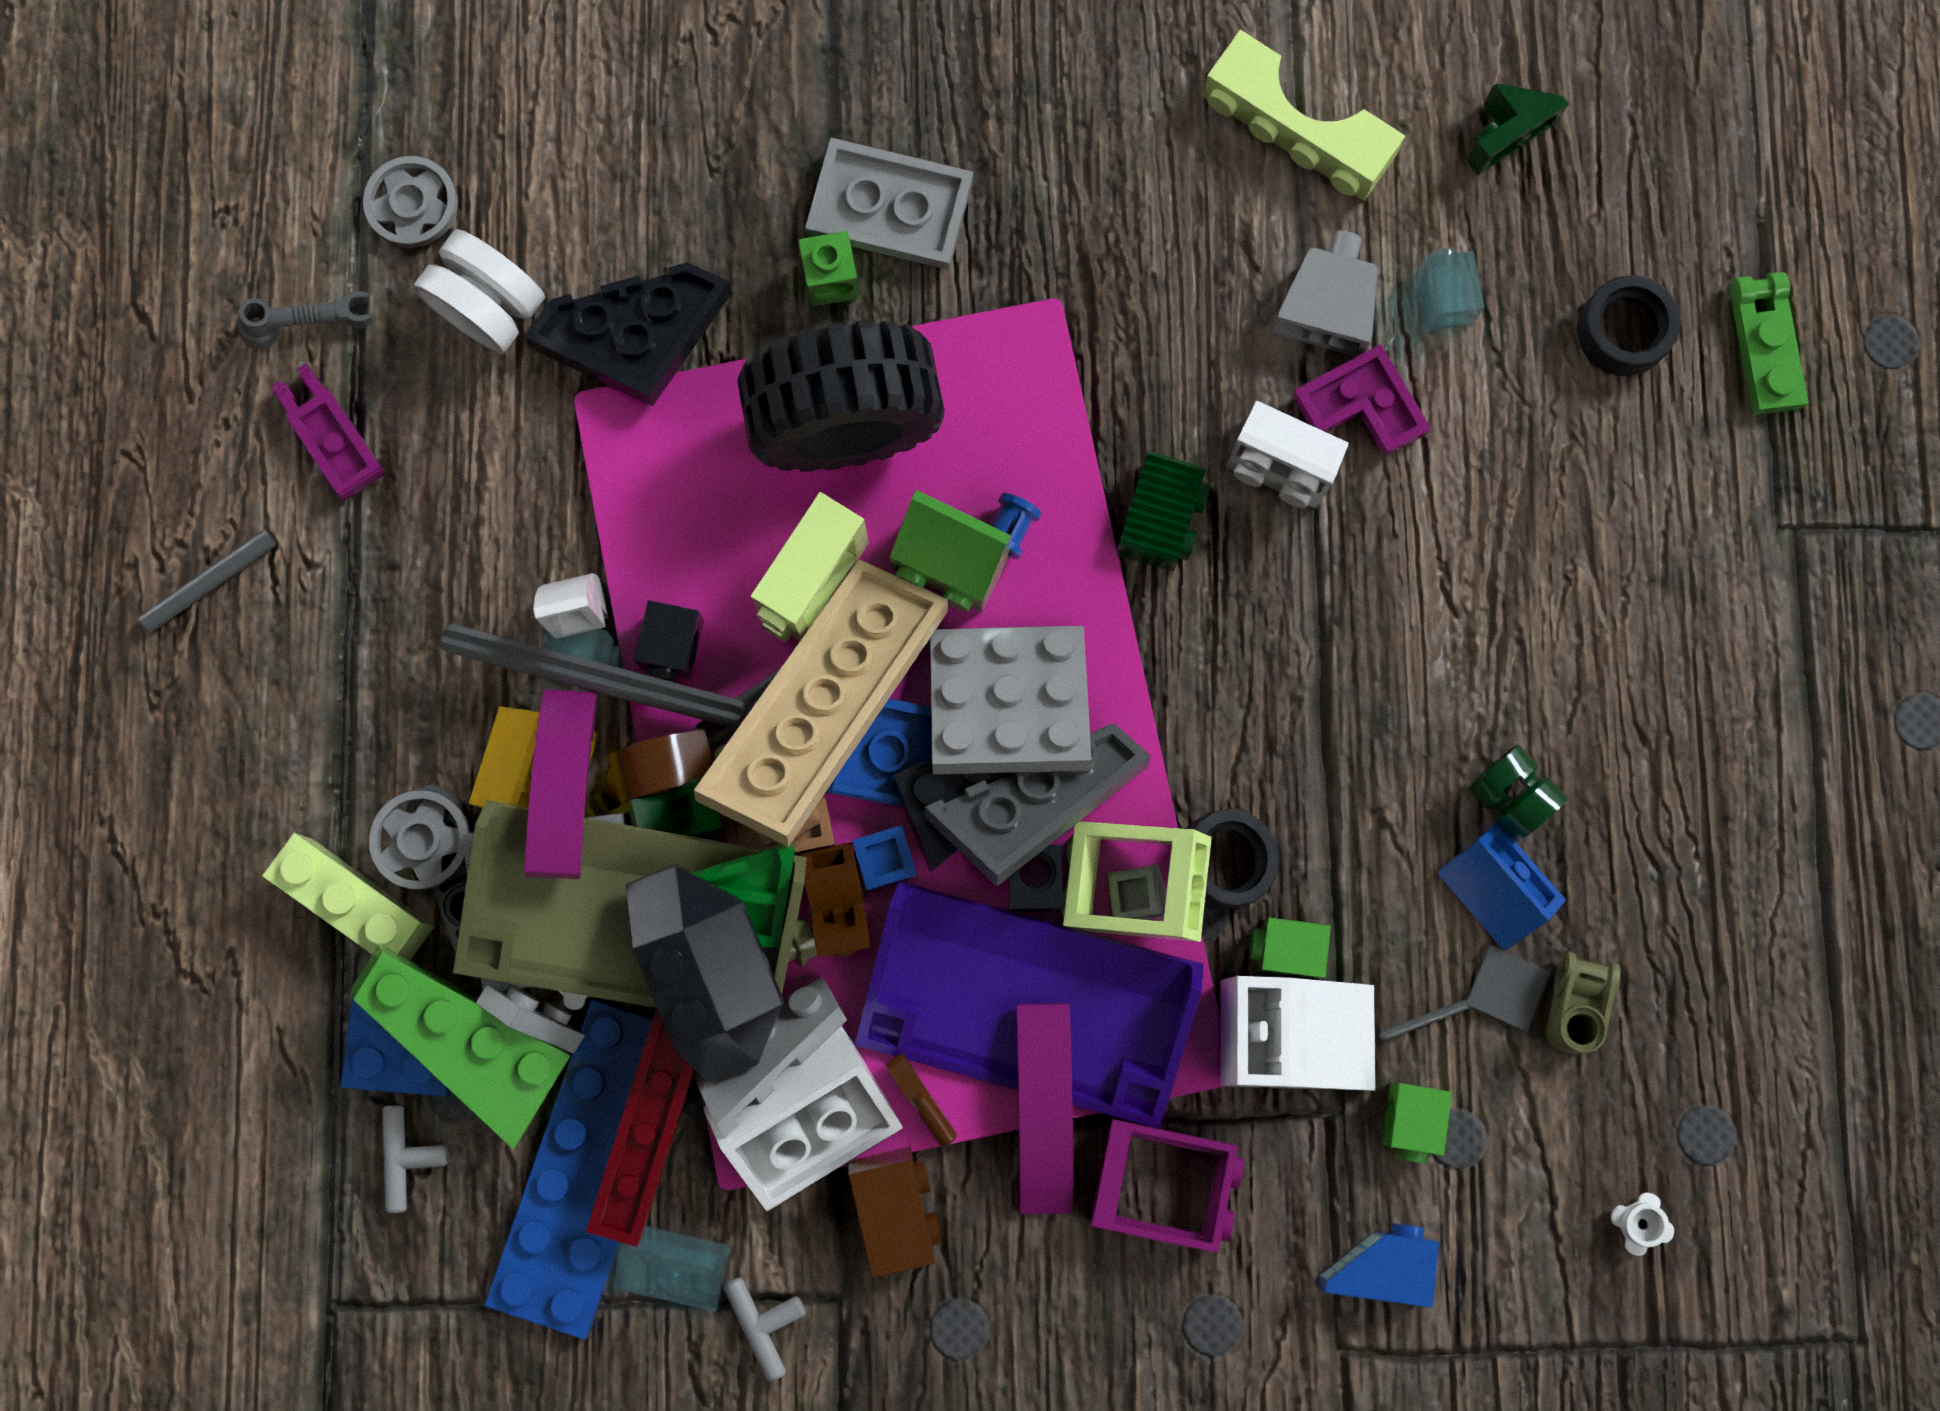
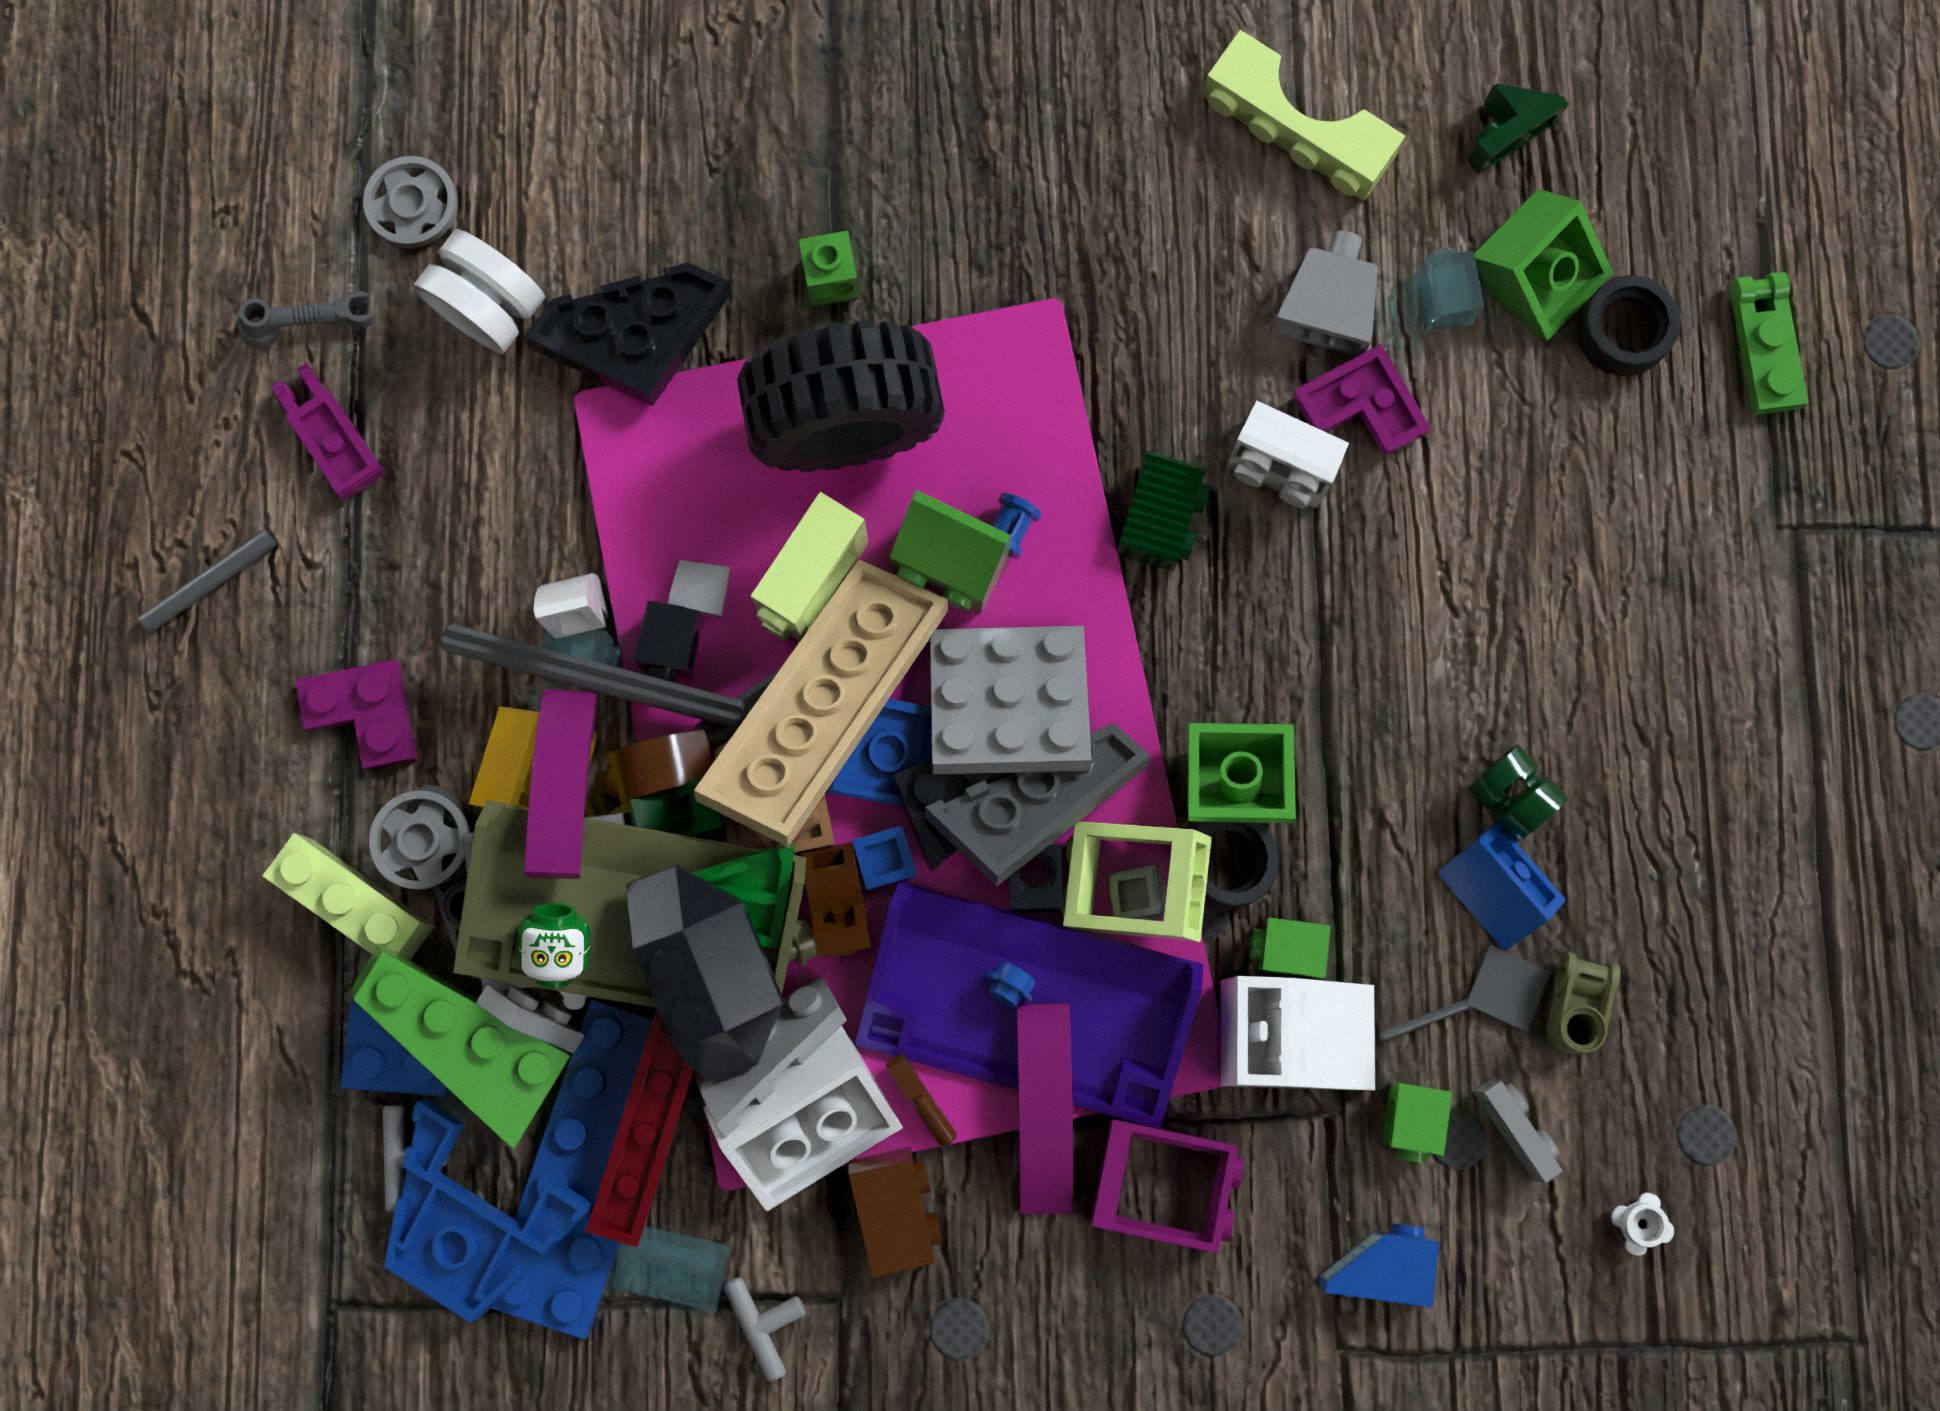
light grey plate [805,137,974,270] -> none
none -> magenta plate [295,659,418,771]
none -> blue wing [384,1100,594,1323]
none -> head [518,903,590,988]
none -> light grey slope [668,560,730,618]
none -> blue plate [985,961,1036,1008]
none -> bright green slope [1187,723,1296,823]
none -> bright green slope [1471,189,1614,341]
none -> light grey plate [1473,1080,1563,1183]

